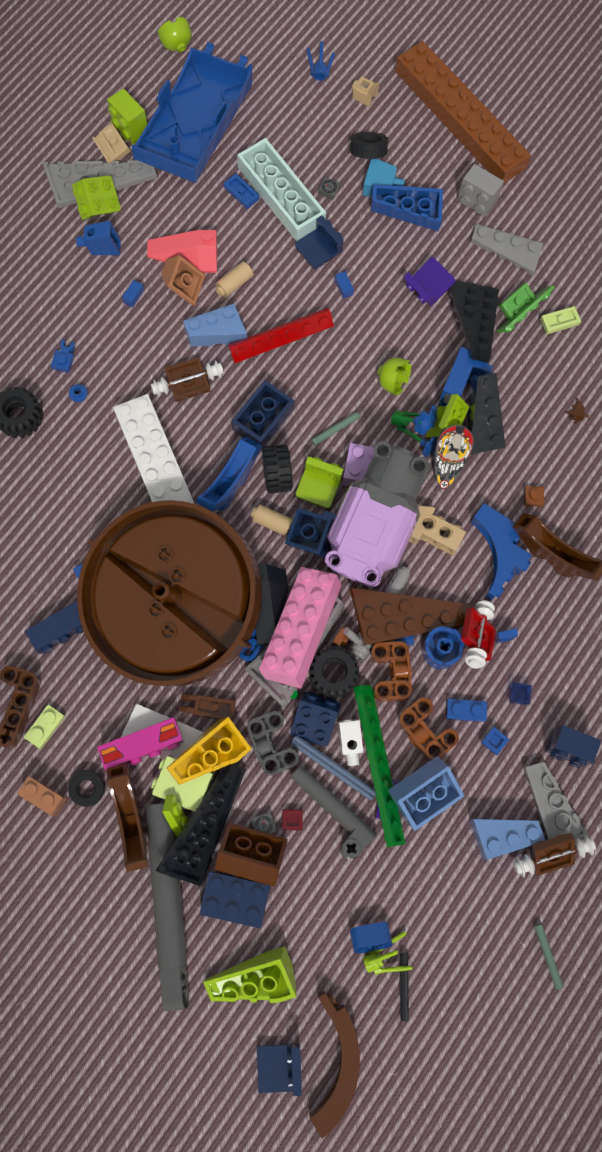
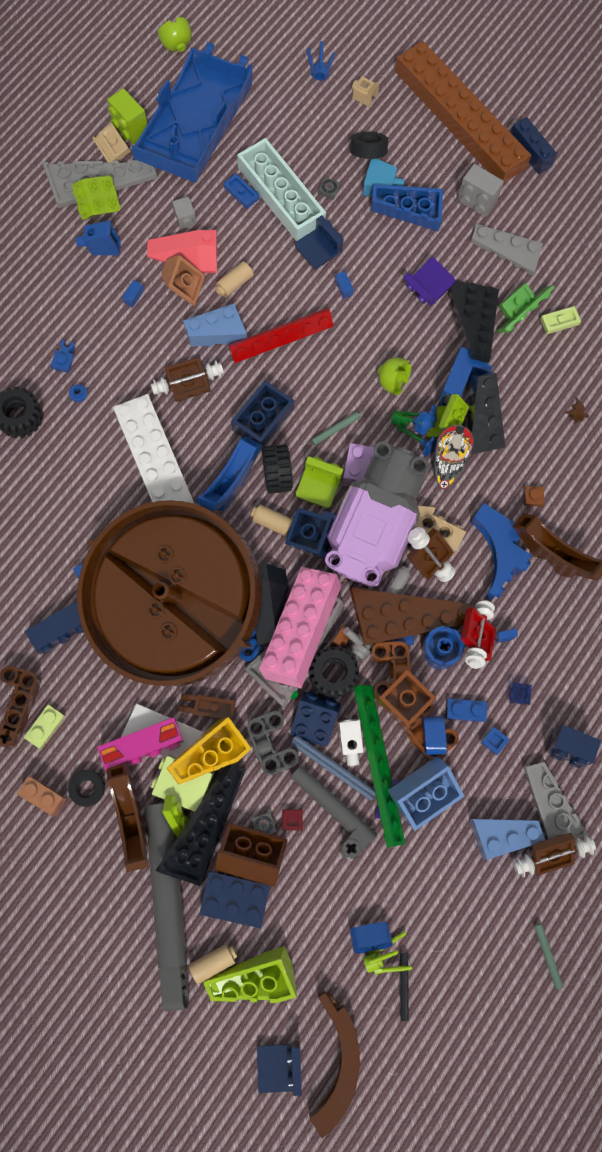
none -> light grey brick [172,196,196,229]
none -> tan brick [188,944,237,984]
none -> dark orange brick [377,670,436,730]
none -> reddish brown plate [407,527,455,582]
none -> blue beam [422,716,447,755]
none -> dark blue brick [511,117,557,175]

